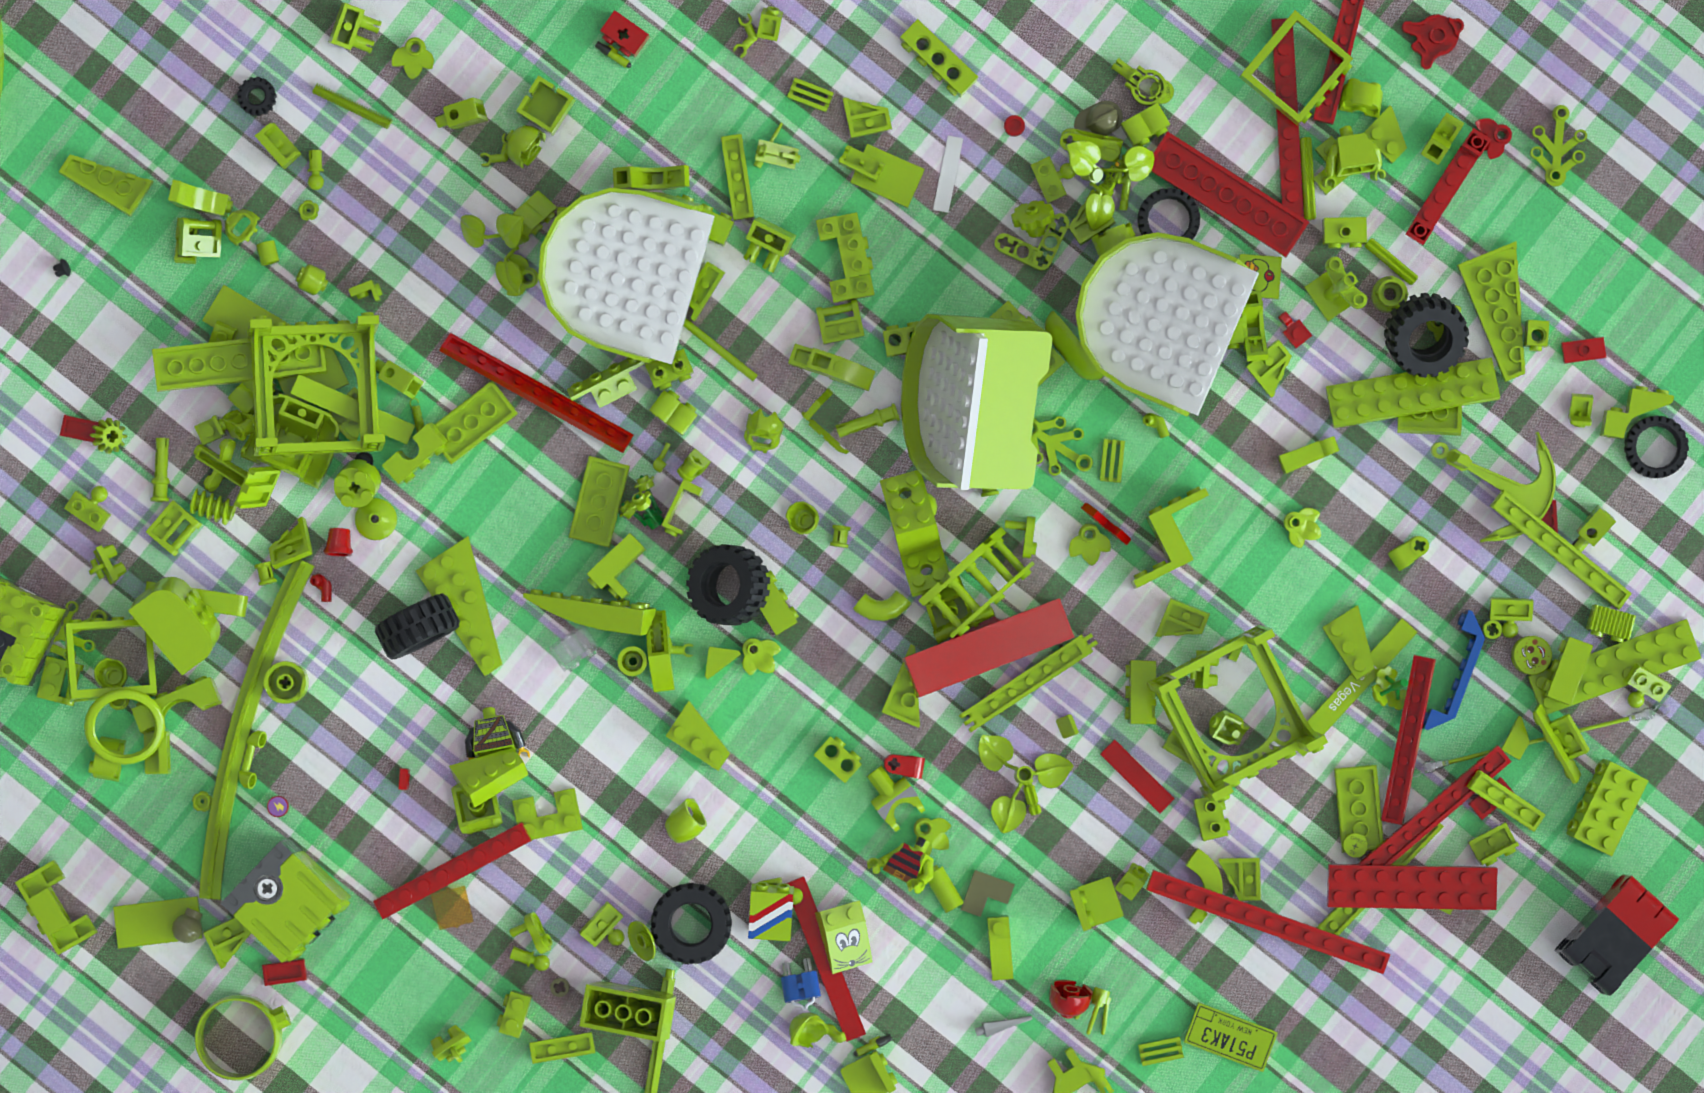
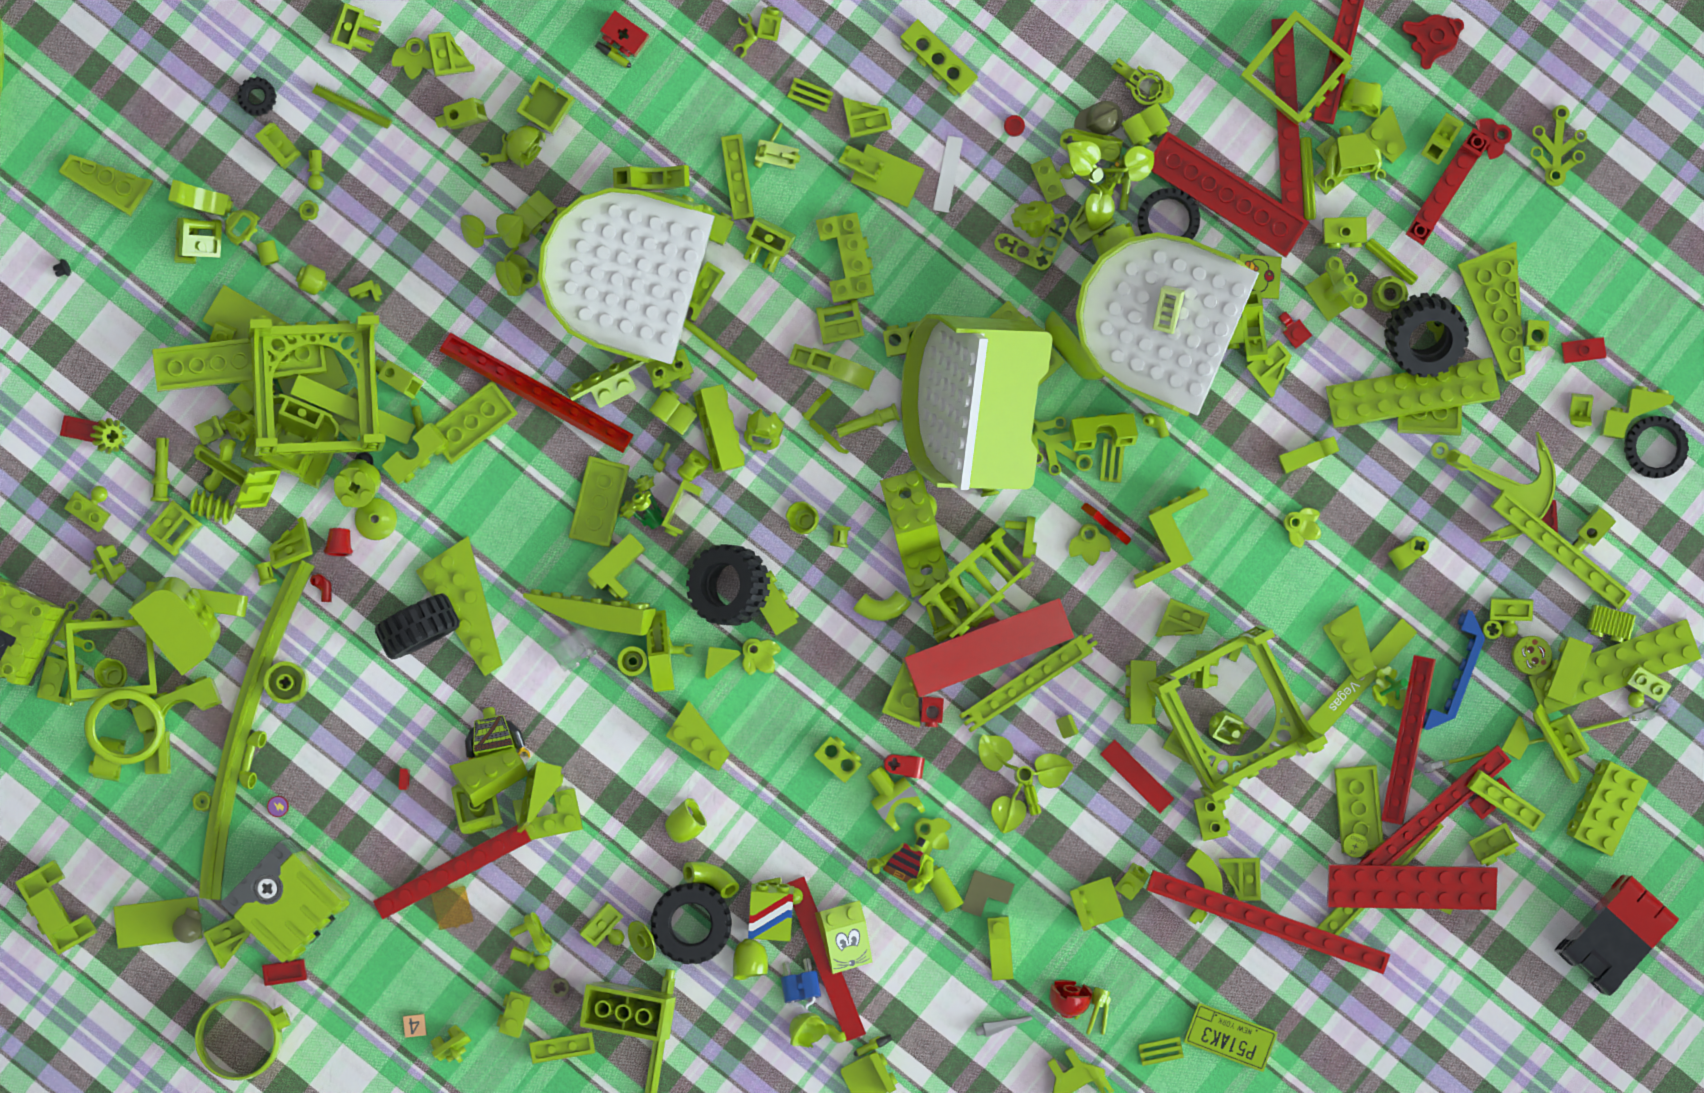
none -> light nougat tile [403,1014,427,1038]
none -> lime wing [427,32,475,77]
none -> lime slope [517,761,564,833]
none -> lime cylinder [683,862,739,898]
none -> lime brick [693,384,745,474]
none -> lime piece [733,938,768,981]
none -> red brick [921,697,944,727]
none -> lime arch [1069,412,1138,451]
none -> yellowish green slope [1152,285,1185,334]

